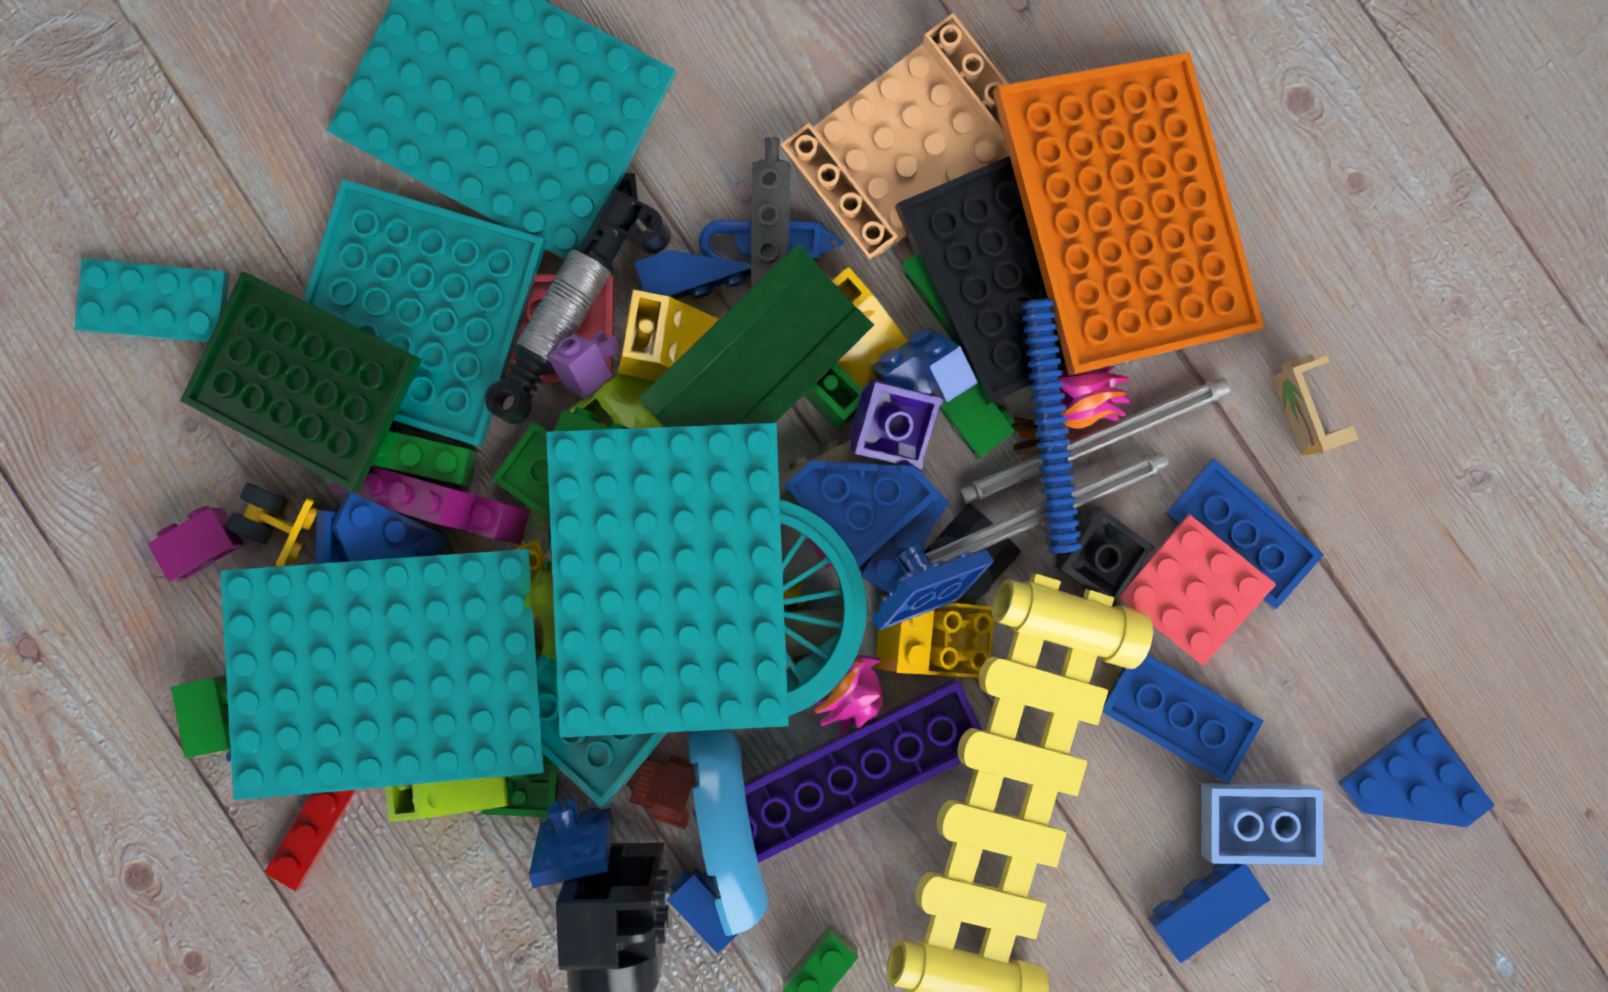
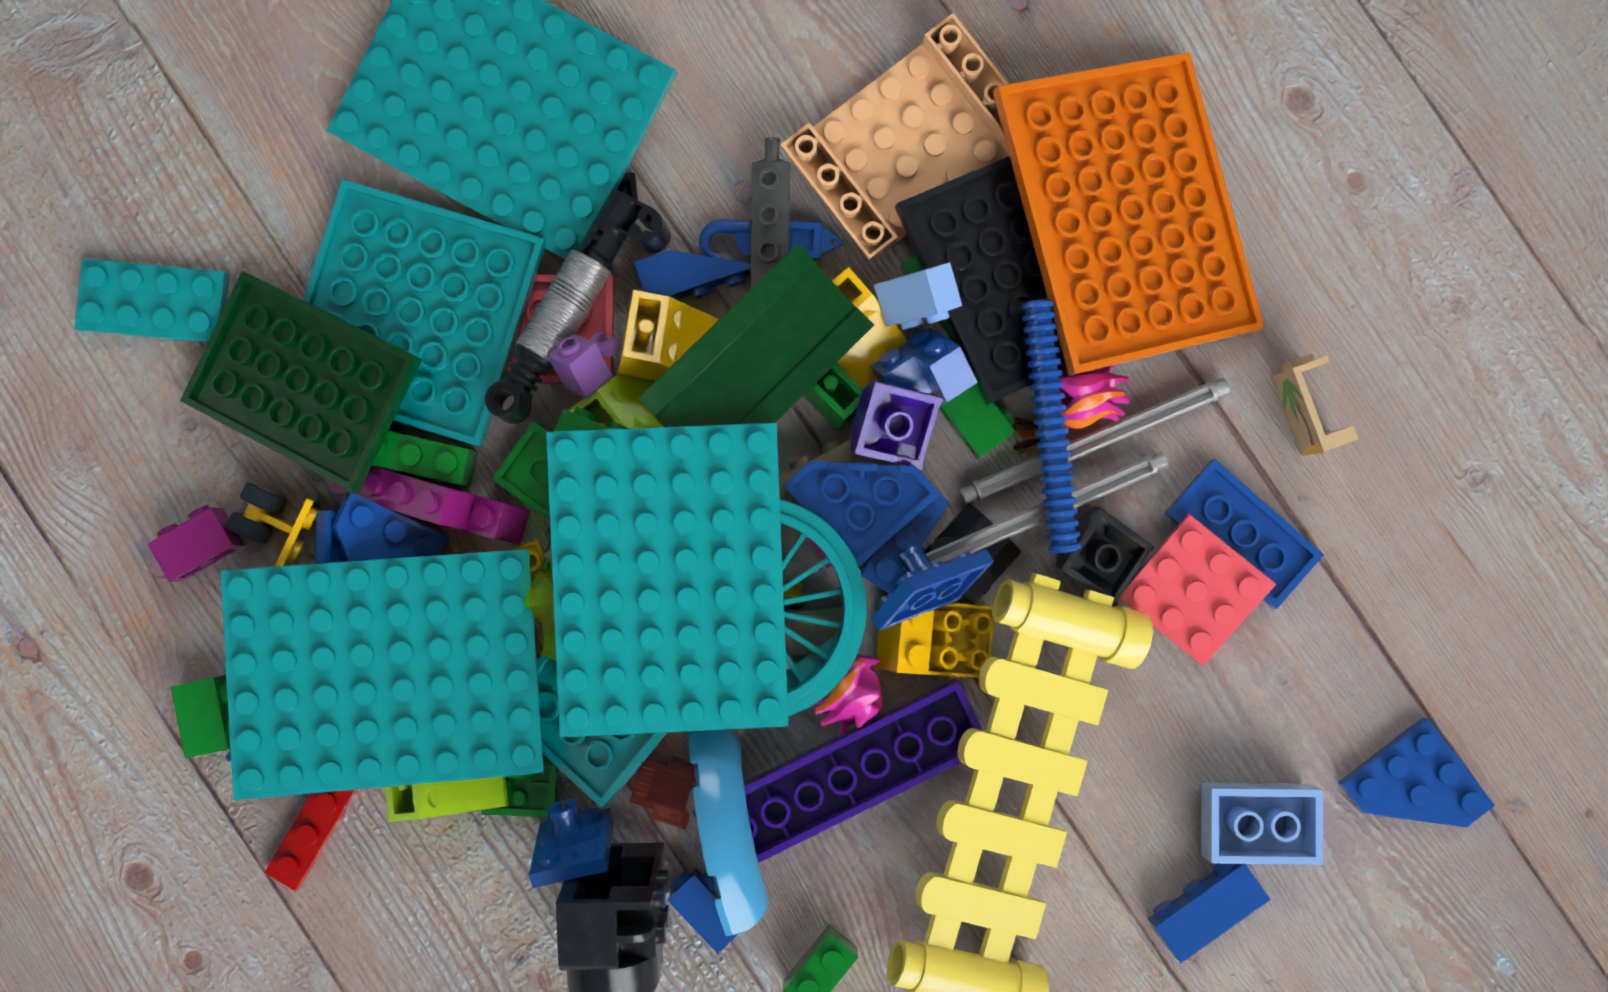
blue plate [1102,654,1264,784] -> none
none -> light blue brick [874,262,962,330]

